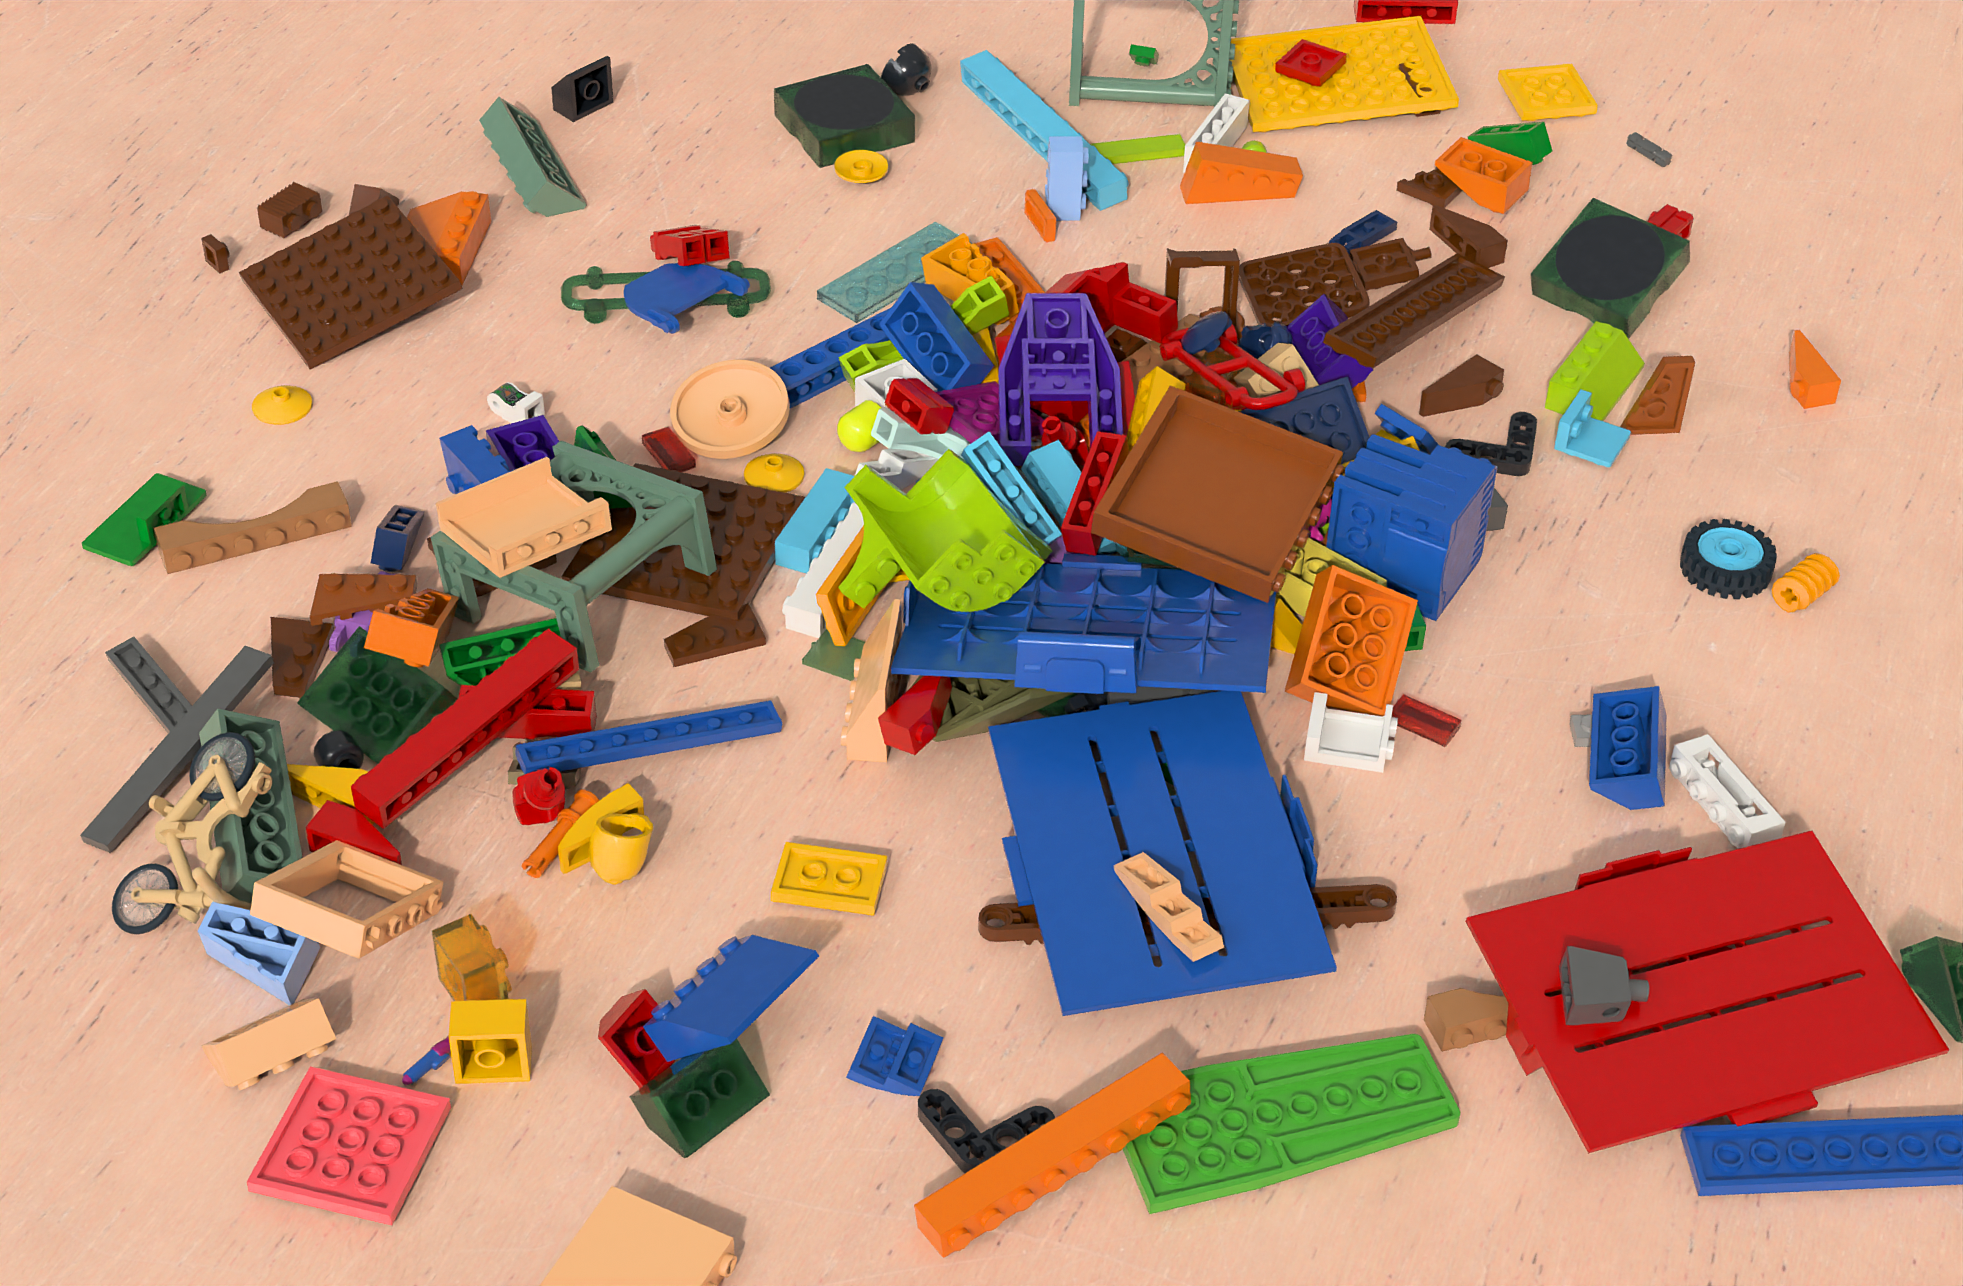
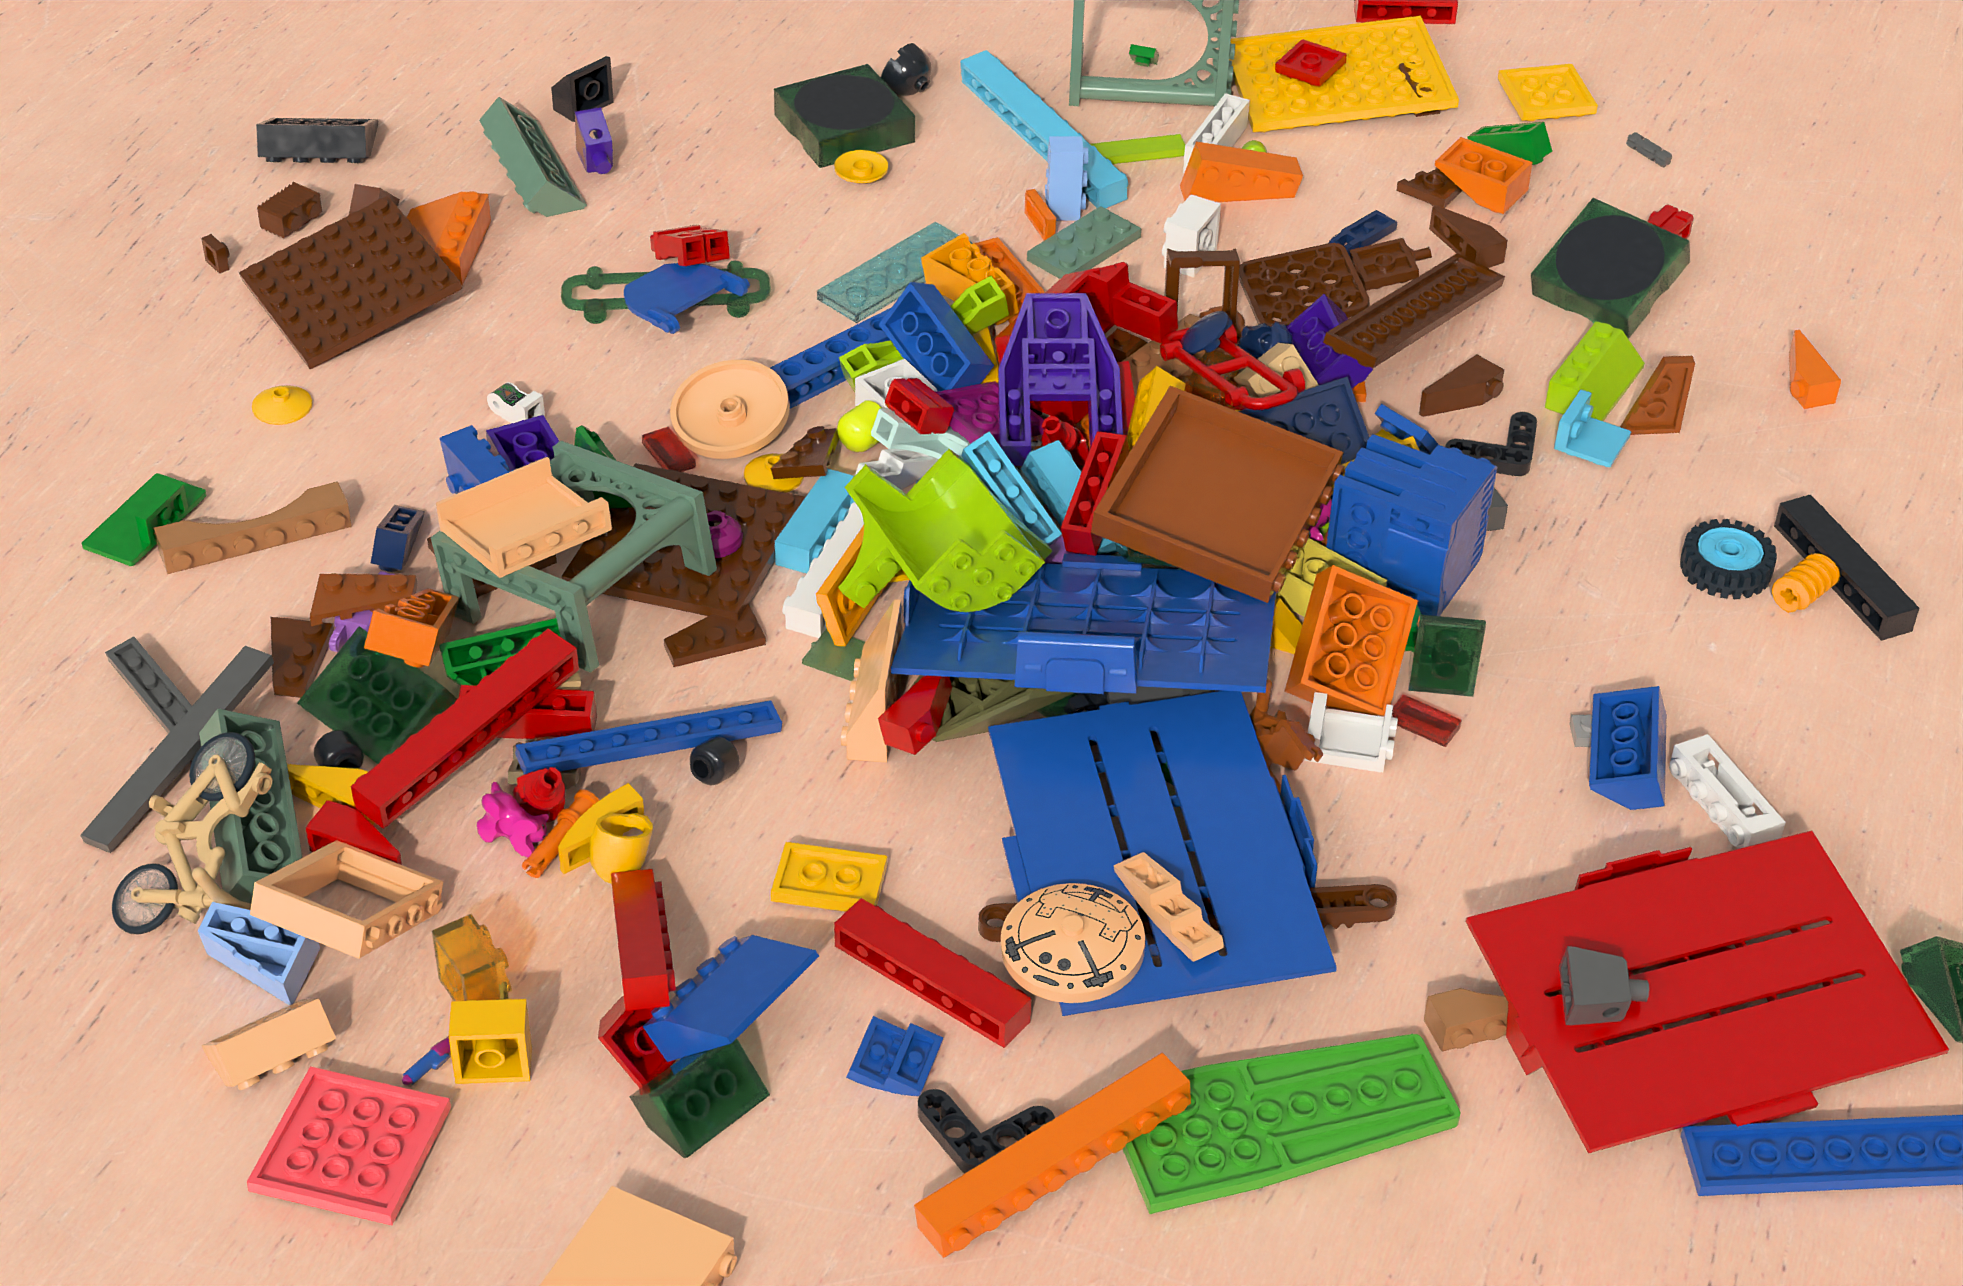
none -> black slope [256,118,378,163]
none -> dark pink animal [477,782,549,857]
none -> dark purple torso [575,107,613,174]
none -> red brick [611,869,676,1011]
none -> black head [690,736,739,786]
none -> magenta piece [707,510,743,558]
none -> reddish brown wing [770,426,839,479]
none -> red brick [834,898,1032,1048]
none -> light nougat dish [1001,883,1145,1003]
none -> sand green plate [1027,206,1141,279]
none -> white brick [1162,194,1221,277]
none -> dark orange piece [1250,678,1323,794]
none -> clear green slope [1408,614,1486,697]
none -> black brick [1774,494,1920,641]

